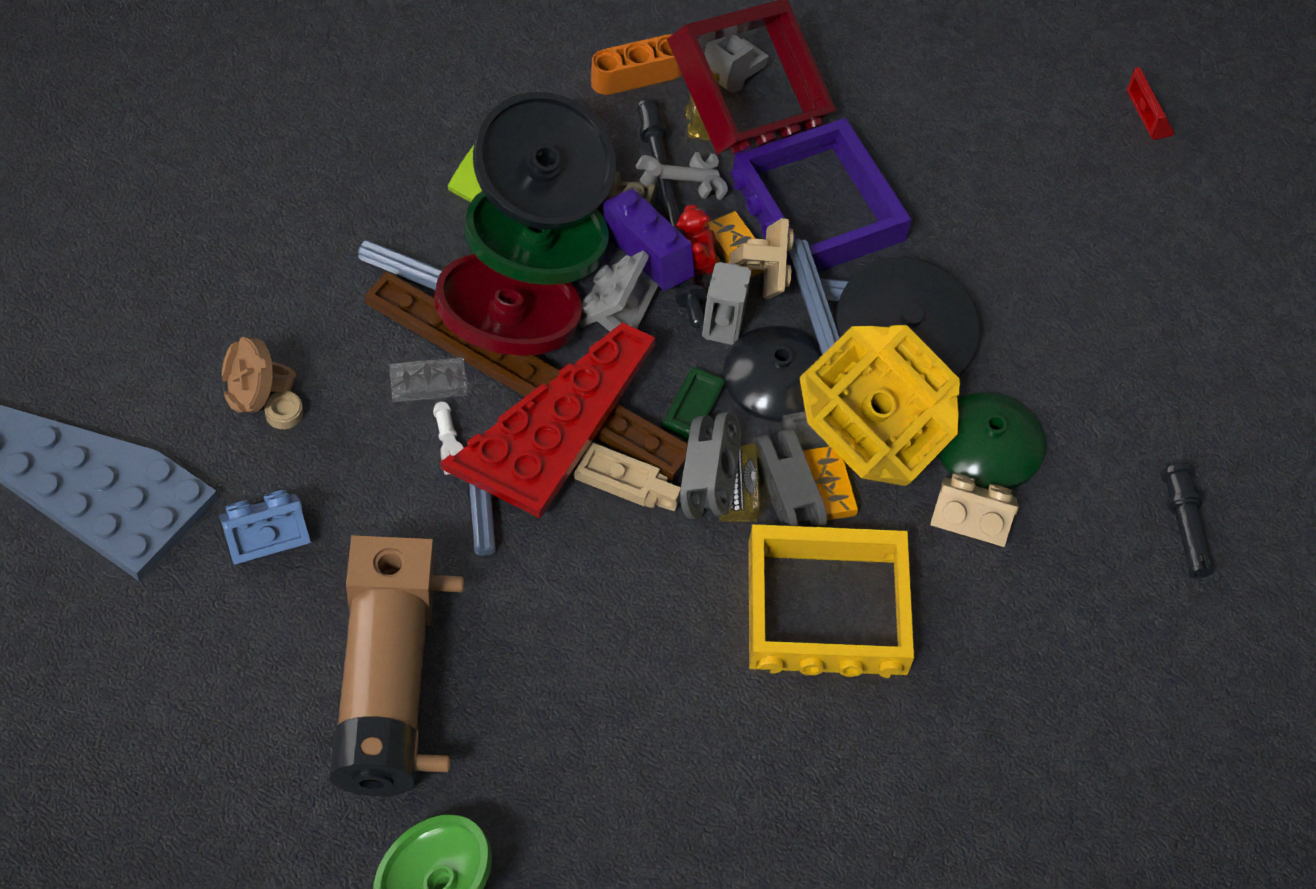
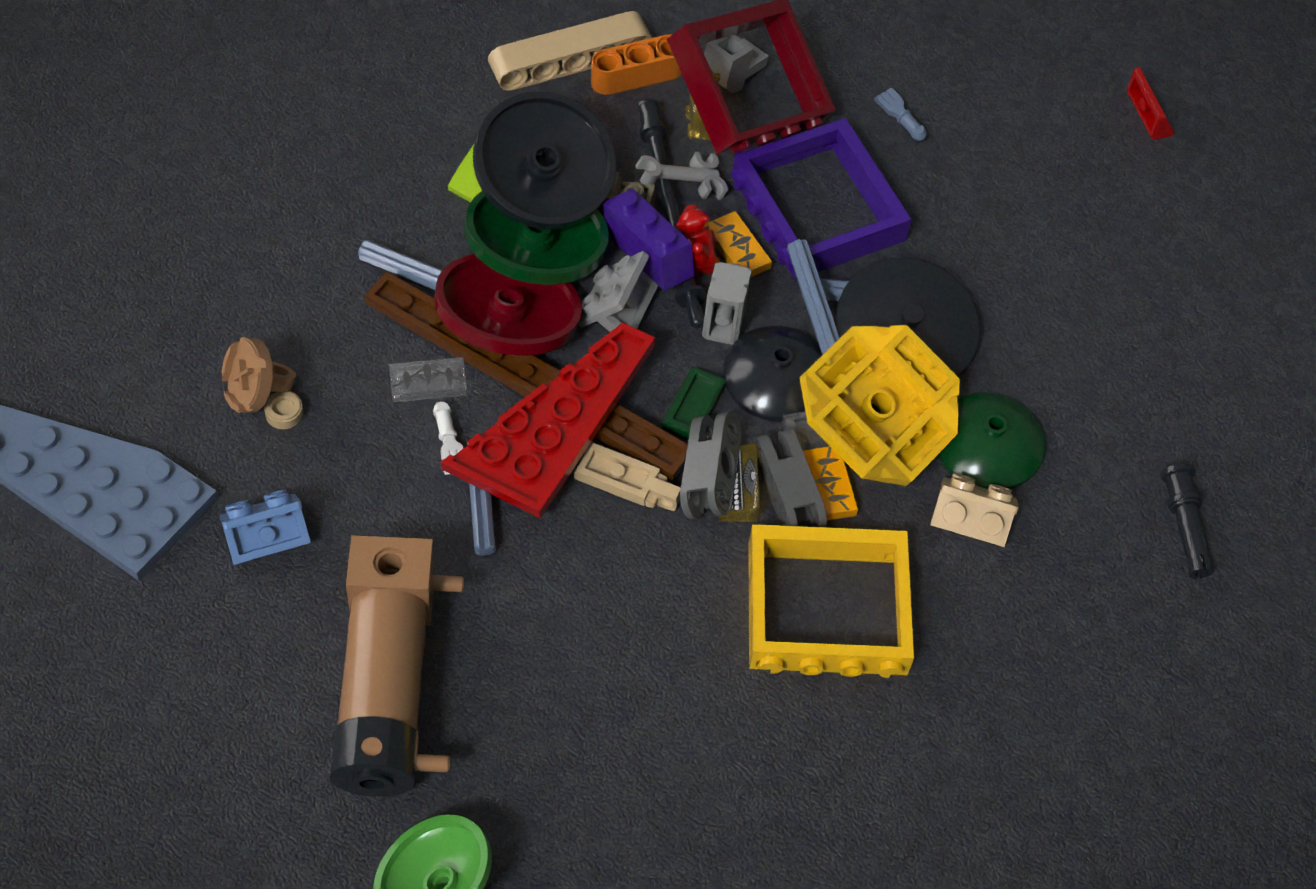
tan bracket [729,218,794,299] -> none
none -> tan beam [488,11,652,91]
none -> sand blue piece [874,88,927,141]

